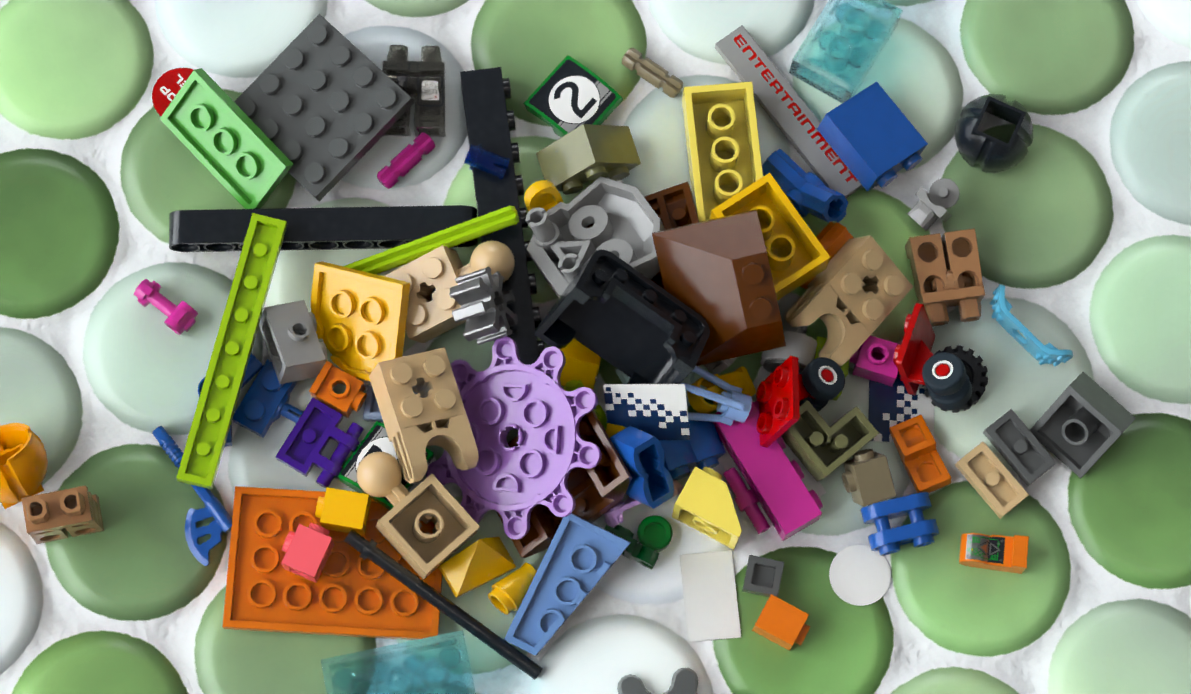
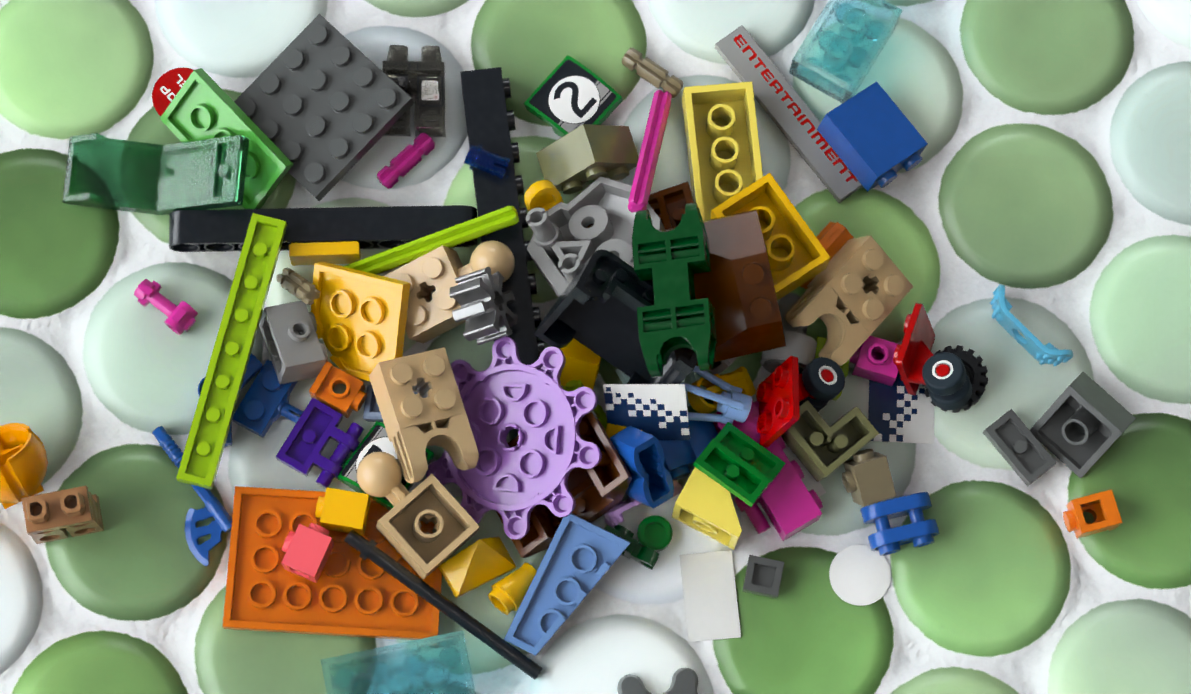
orange brick [752,594,810,651] -> none
blue piece [762,149,849,223] -> none
orange slope [889,414,951,493] -> none
medium nougat hips [905,228,985,327] -> none
light grey hips [907,178,960,231] -> none
black piece [955,94,1033,173] -> none
tan plate [955,441,1029,519] -> none
leg [959,533,1029,574] -> none
none -> clear green windscreen [62,133,249,215]
none -> dark tan axle [276,268,320,305]
none -> yellow tile [289,241,361,266]
none -> dark pink axle [628,90,672,213]
none -> dark green piece [632,202,717,378]
none -> green slope [693,422,786,507]
none -> orange brick [1063,489,1123,539]

